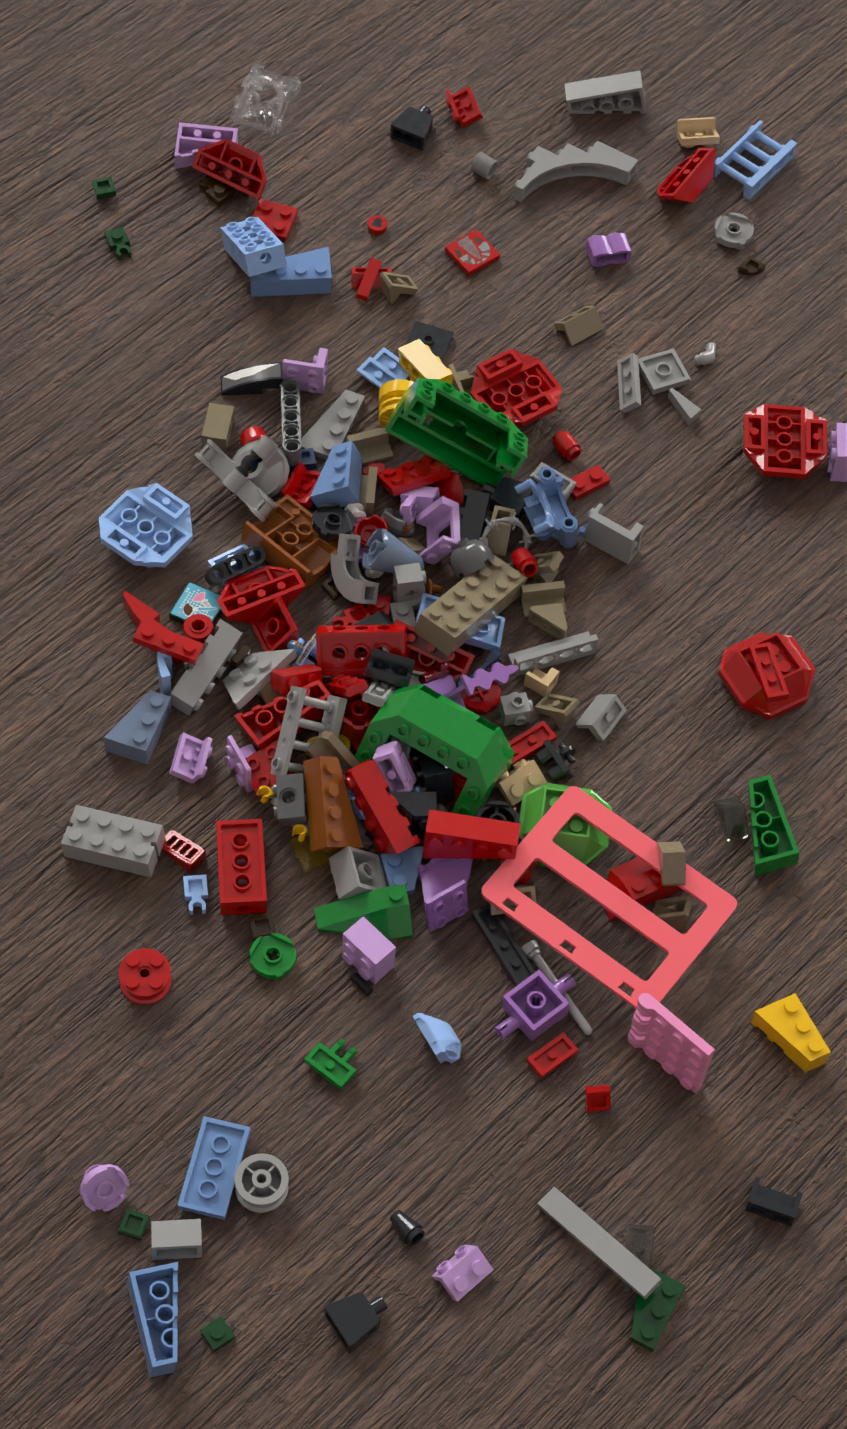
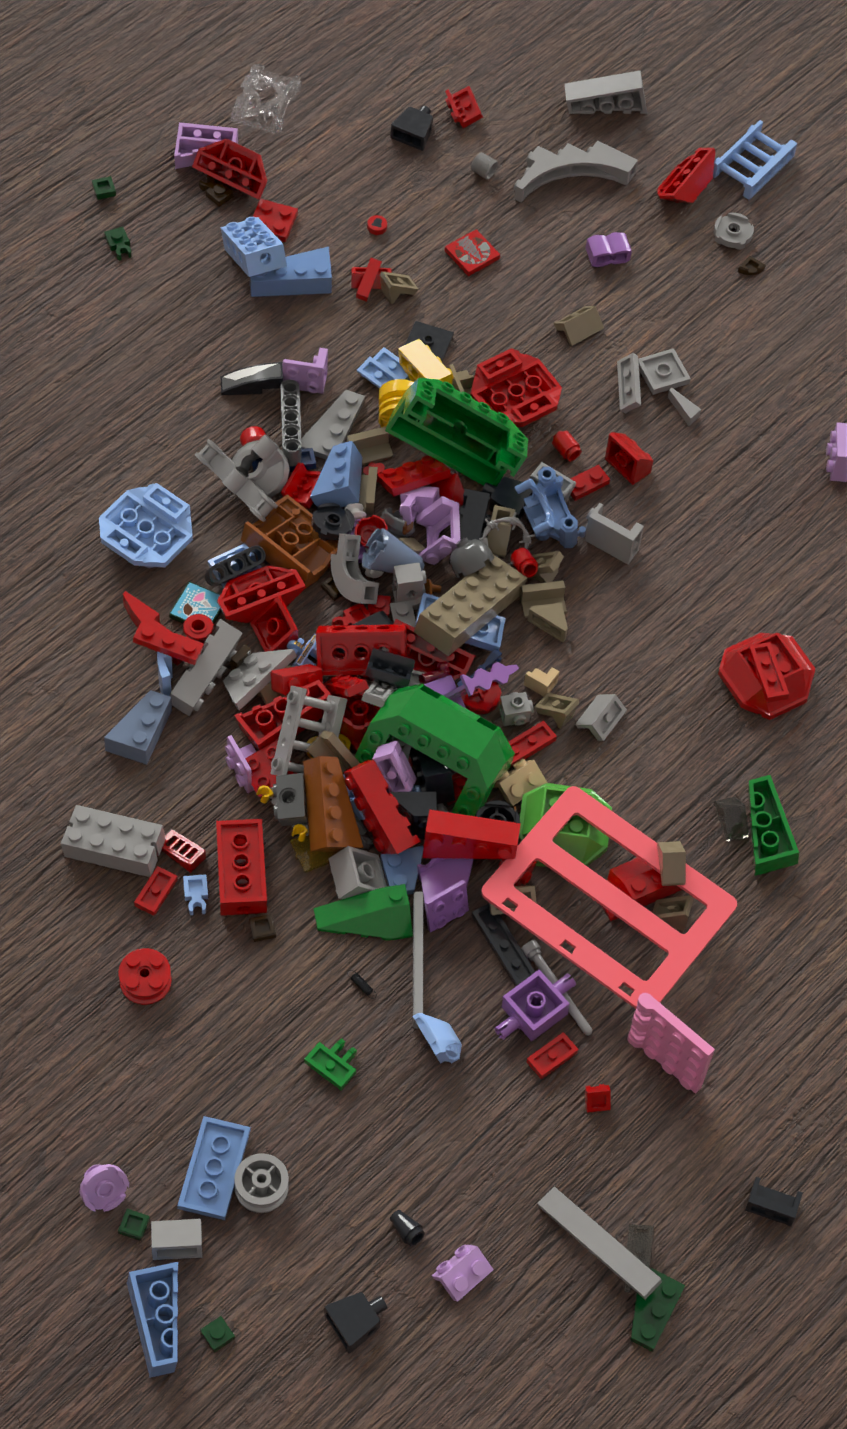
lavender bracket [169,732,213,784] -> none
dark tan panel [201,403,234,452] -> none
green plate [250,933,296,981] -> none
lavender brick [342,917,396,985] -> none
light grey fence [507,631,598,676] -> none
black hips [536,739,576,782] -> none
tan bracket [677,117,720,148] -> none
light grey arm [694,342,716,366] -> none
red piece [743,404,828,479] -> none
yellow wedge [750,993,831,1072] -> none
none -> red plate [134,866,178,916]
none -> light grey tile [413,892,423,1029]
none -> red slope [605,432,653,485]

